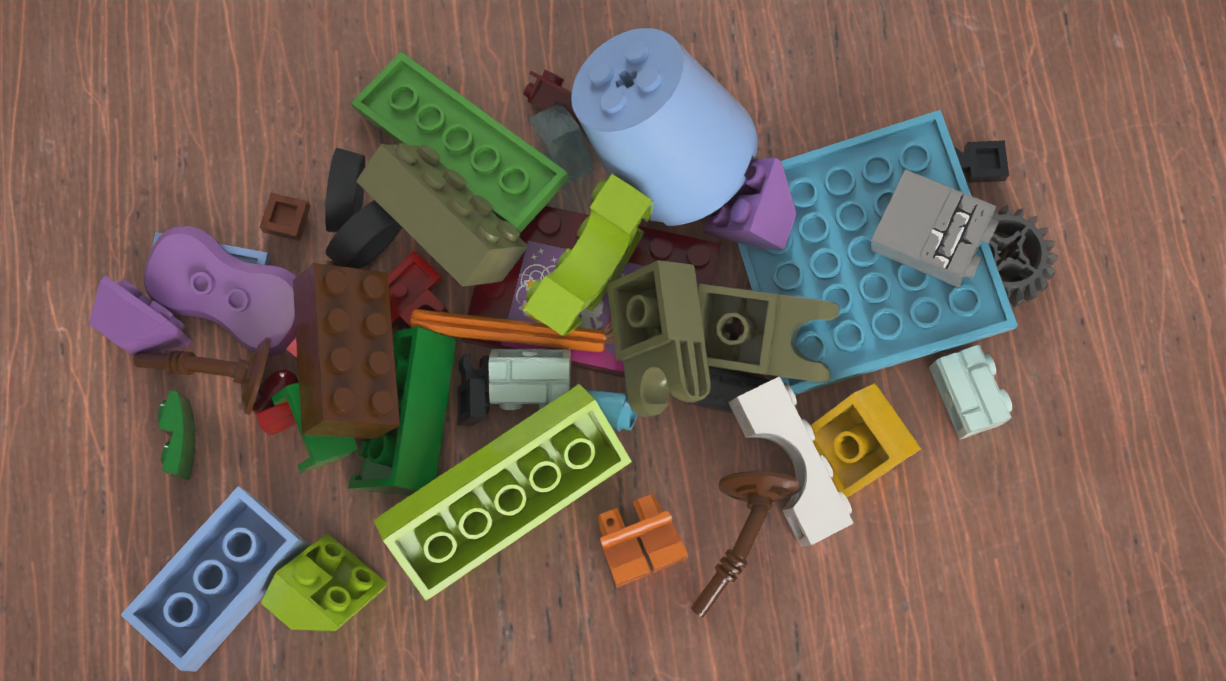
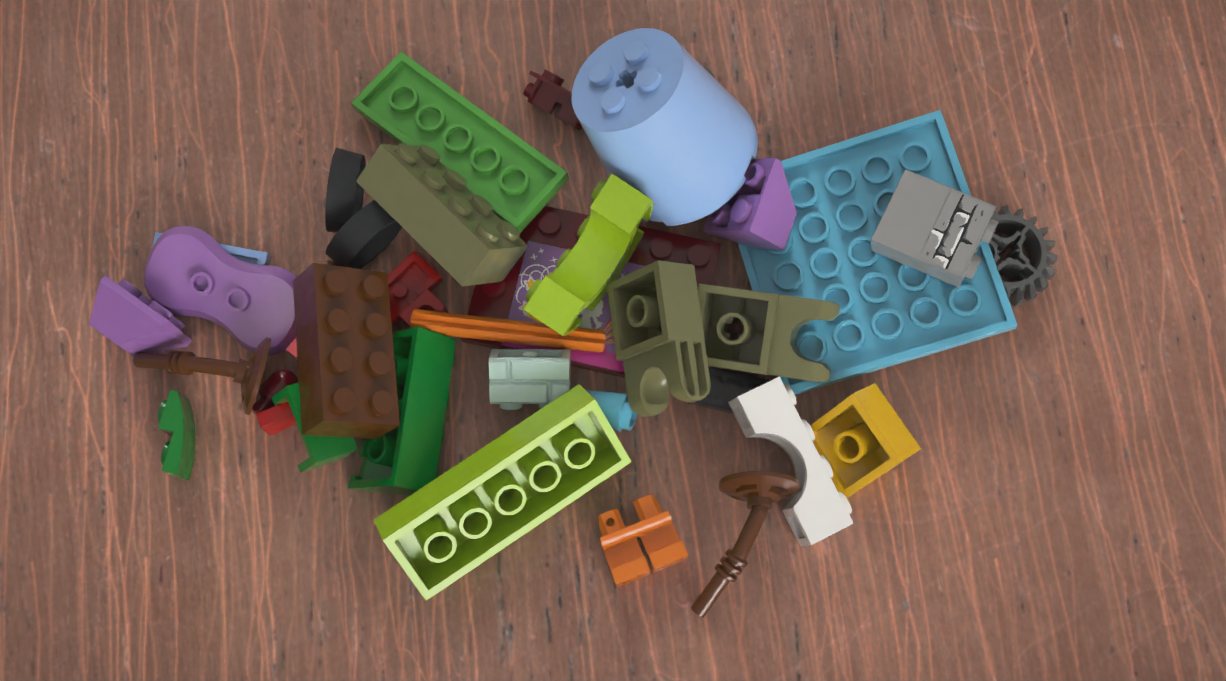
light blue brick [121,486,309,672] -> none
copper plate [260,193,311,241] -> none
lime slope [261,533,388,631] -> none
black plate [457,354,490,426] -> none
clear light blue slope [527,103,594,184] -> none
light aqua brick [929,345,1012,440] -> none
black plate [954,140,1009,183] -> none

